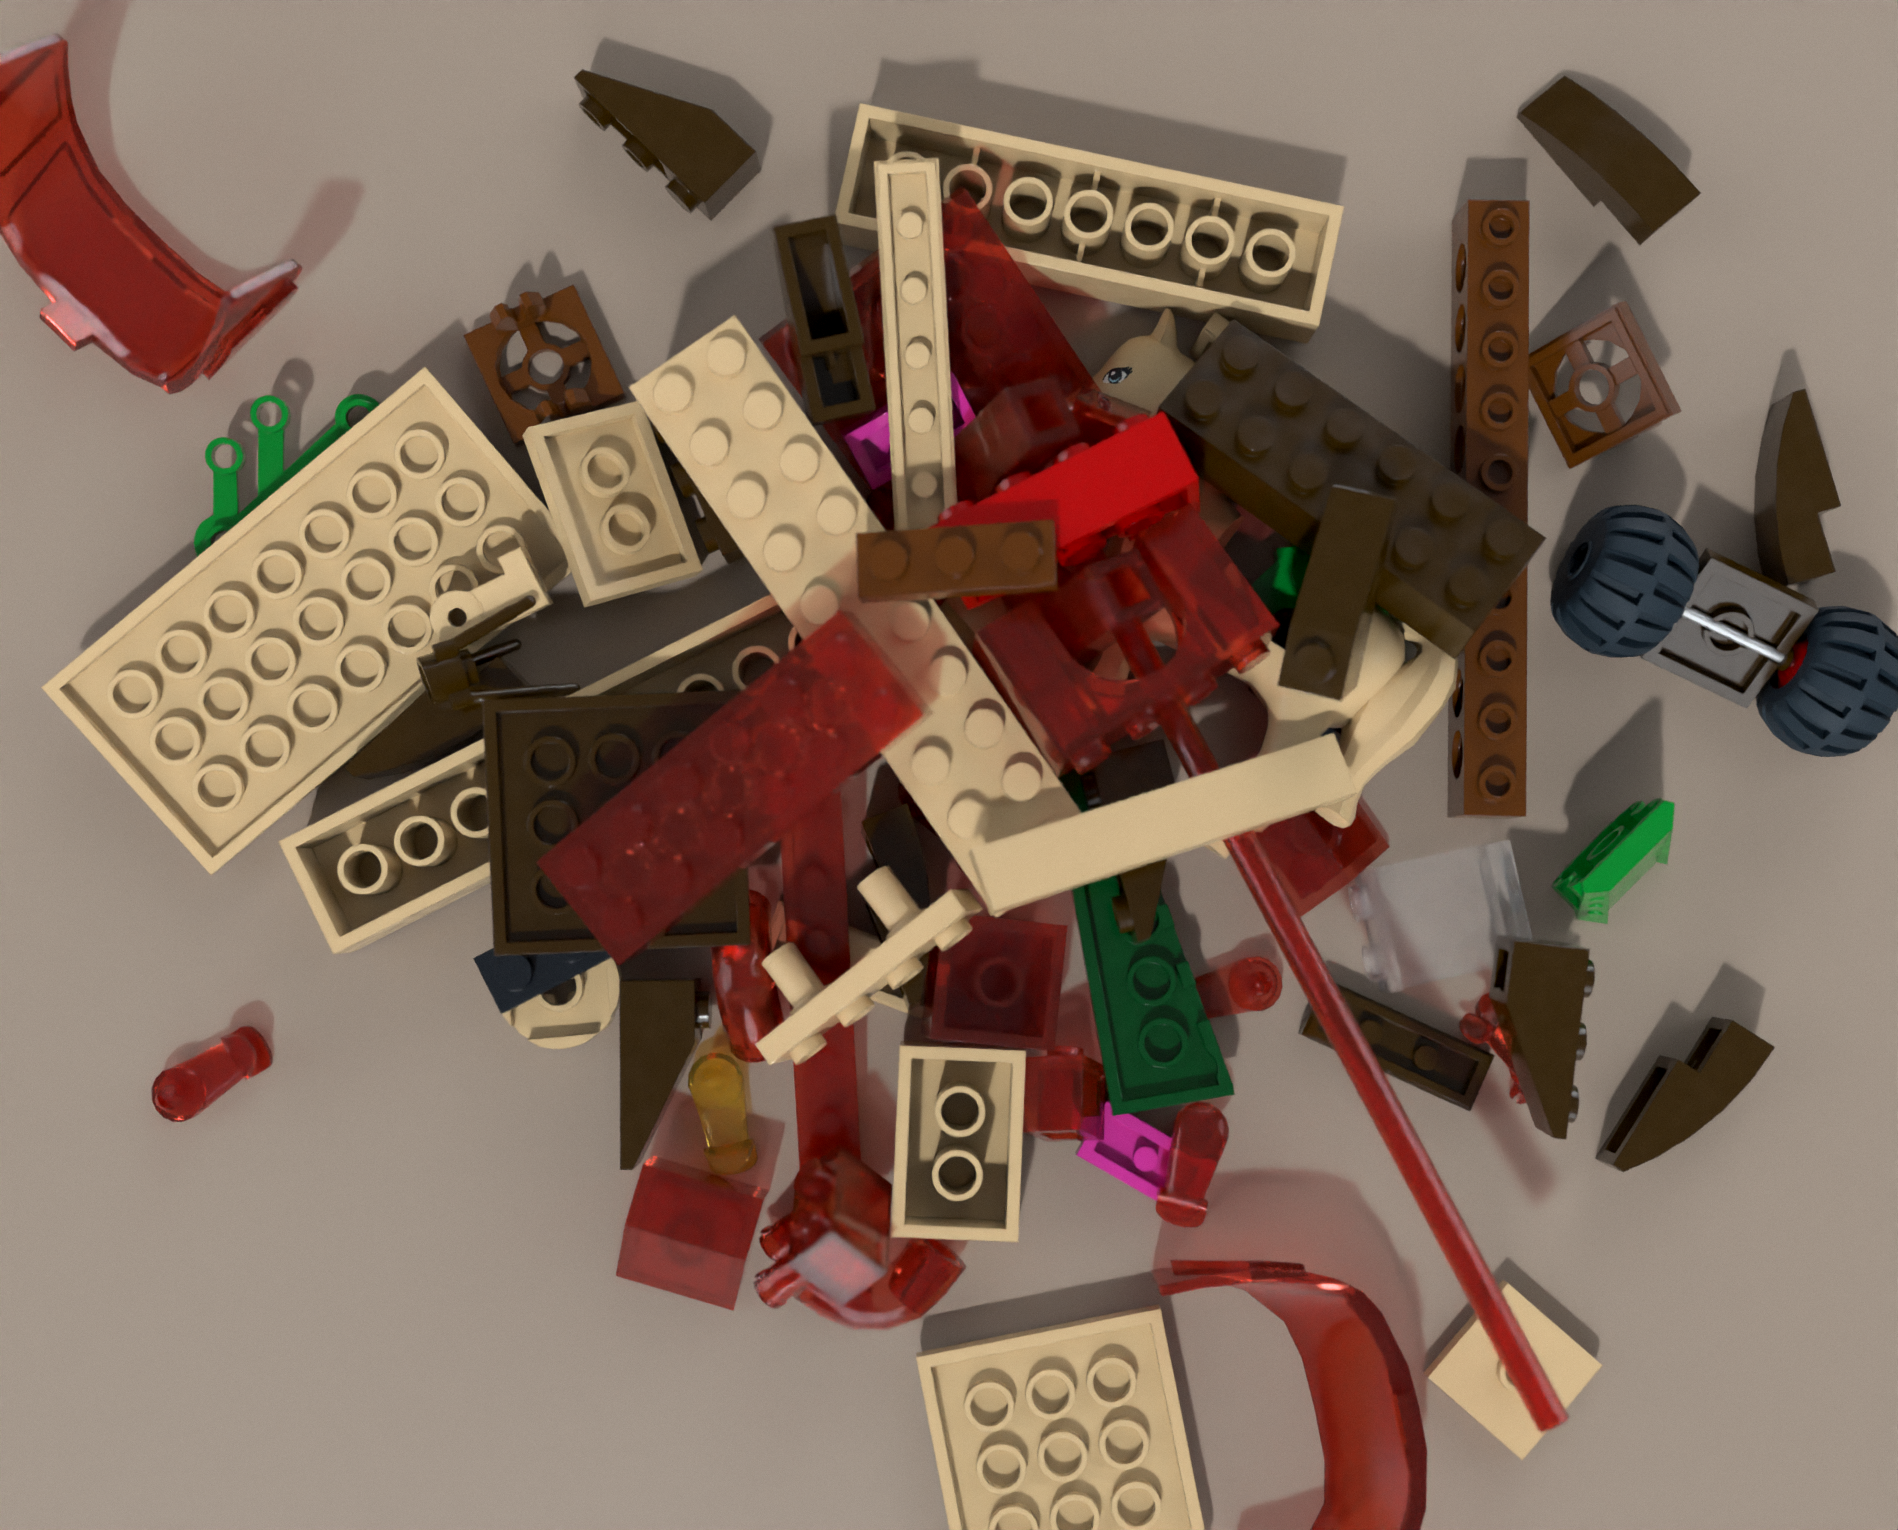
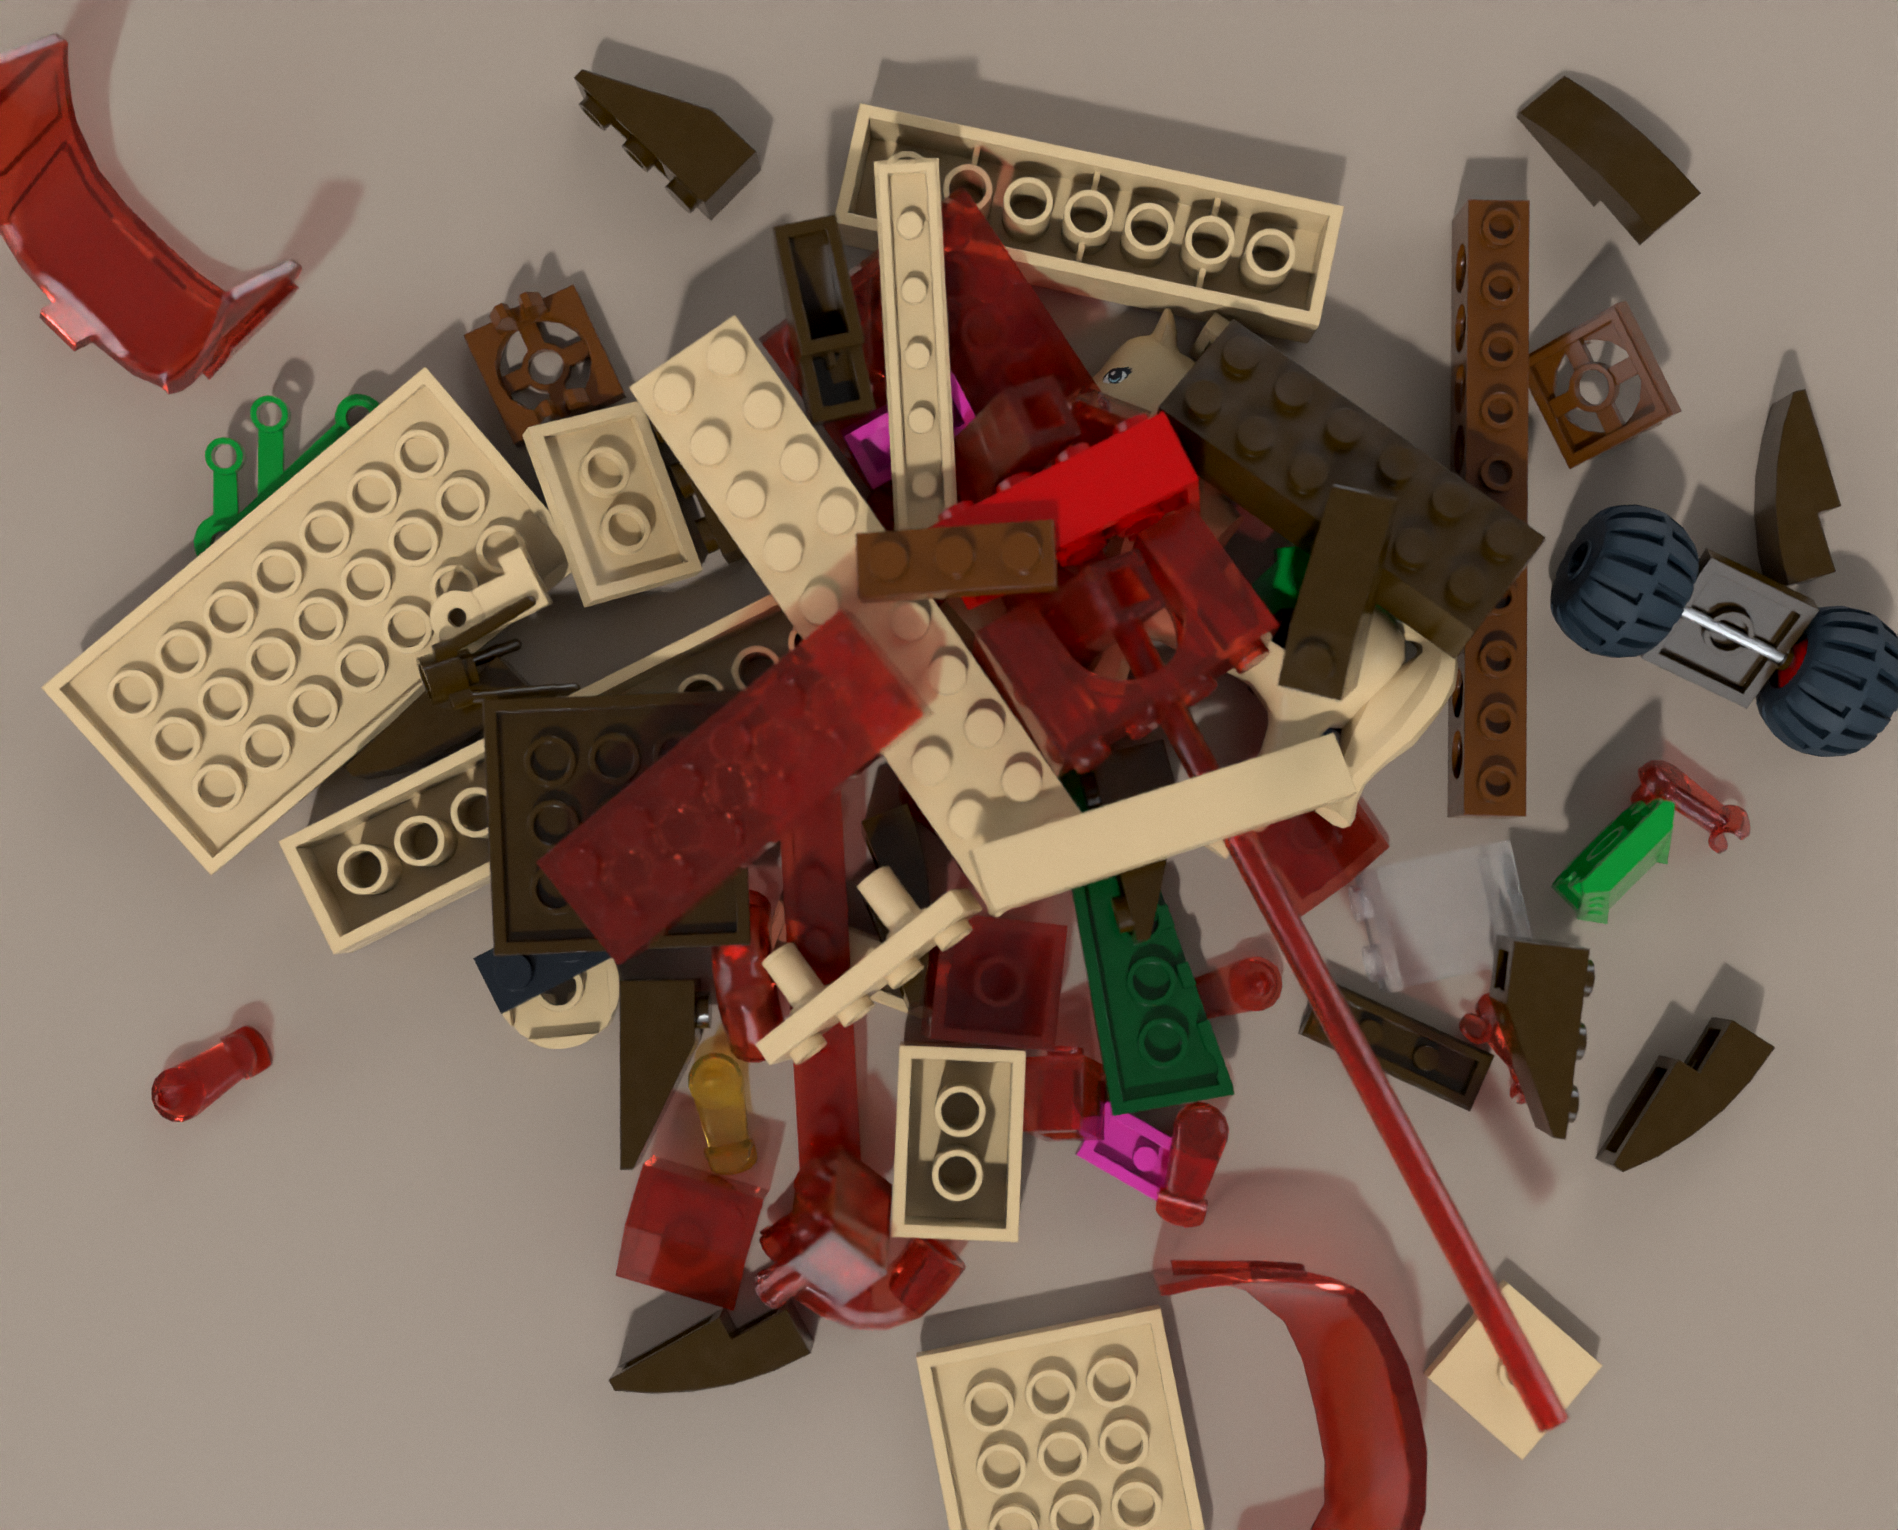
none -> dark brown slope [609,1298,814,1394]
none -> clear red piece [1630,759,1751,854]

